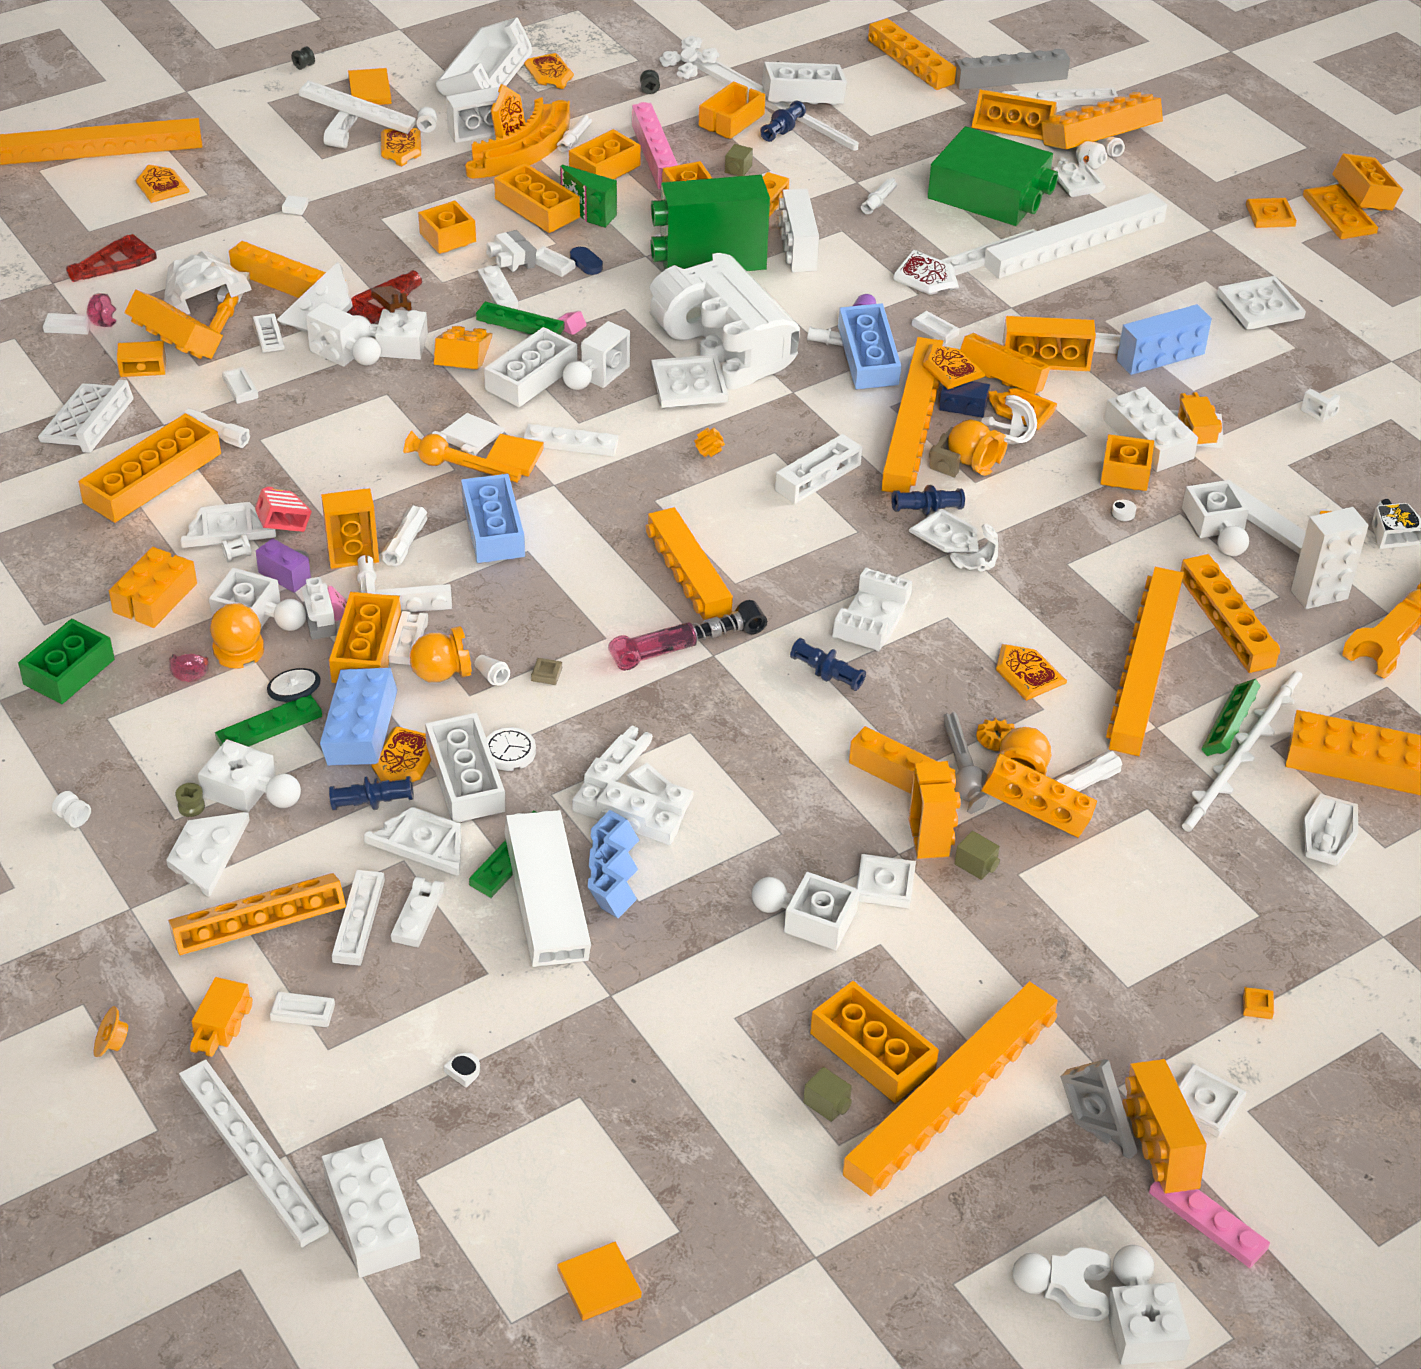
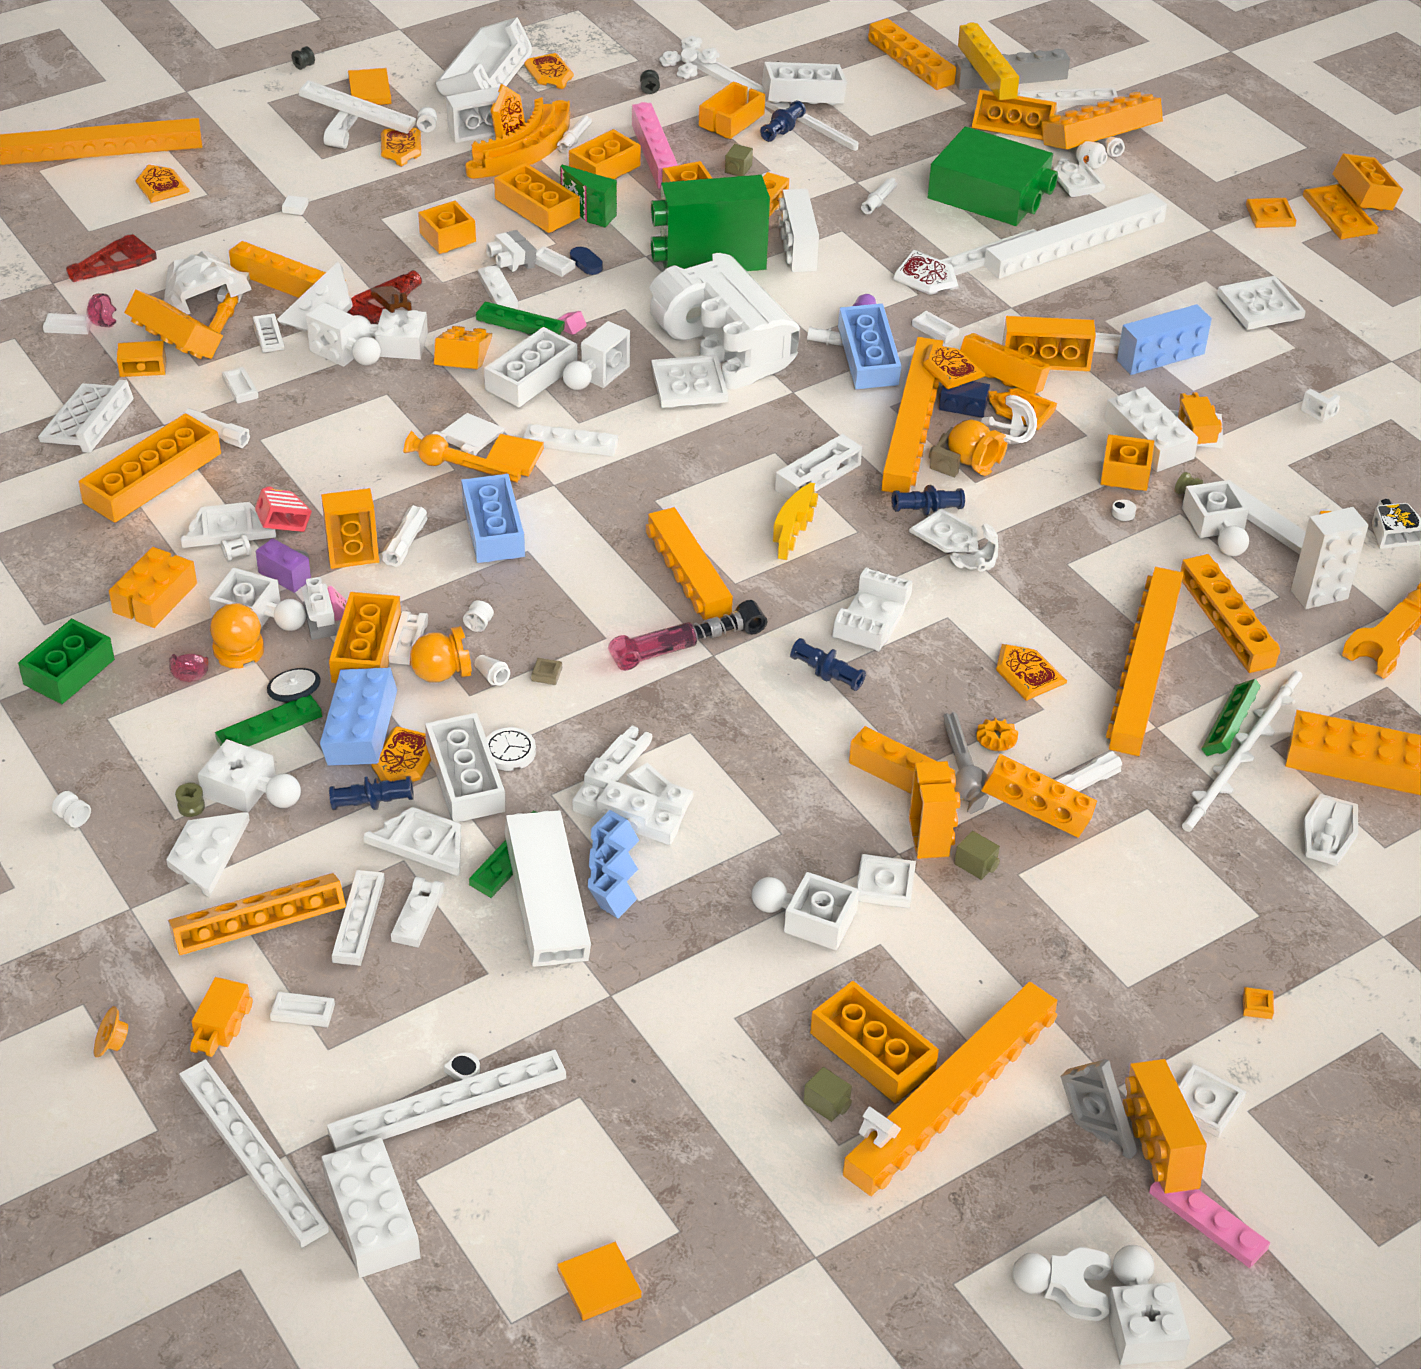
white axle [357,556,377,594] -> none
white plate [375,584,452,613] -> none
light orange gear [694,428,725,457] -> none
light orange tile [995,727,1052,776] -> none
none -> white plate [327,1050,566,1152]
none -> white wheel [463,600,494,632]
none -> yellow slope [773,483,818,560]
none -> white tile [859,1106,901,1148]
none -> yellow brick [958,22,1019,100]
none -> olive wheel [1174,472,1203,494]

